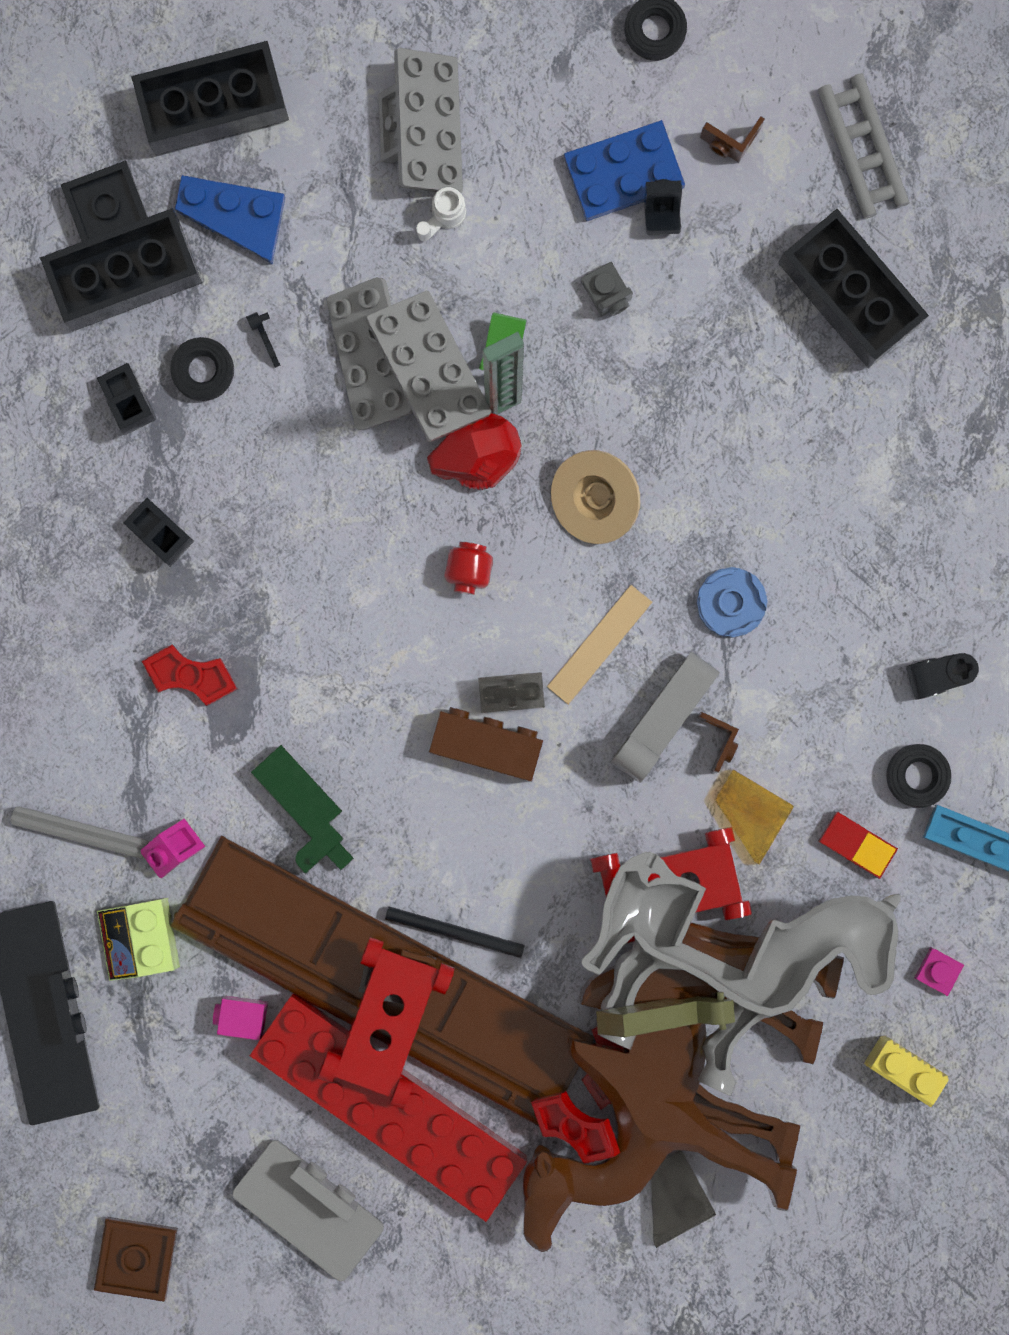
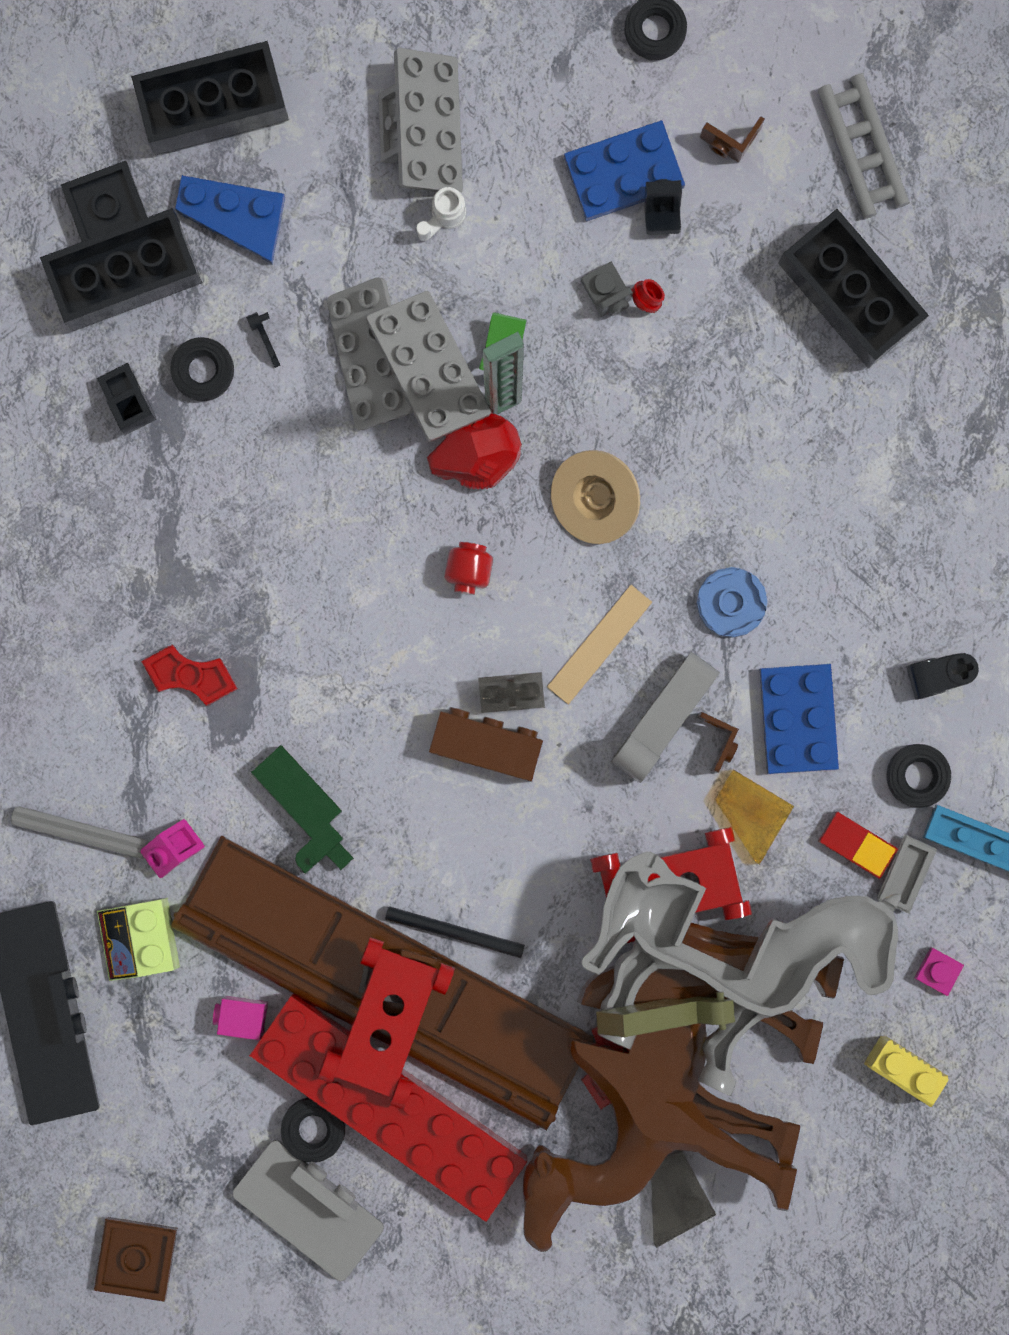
black brick [123,498,194,567] -> none
red tile [531,1091,620,1164] -> none
none -> black tyre [281,1097,345,1163]
none -> red plate [631,279,665,313]
none -> blue plate [759,664,839,774]
none -> light grey tile [877,834,937,914]

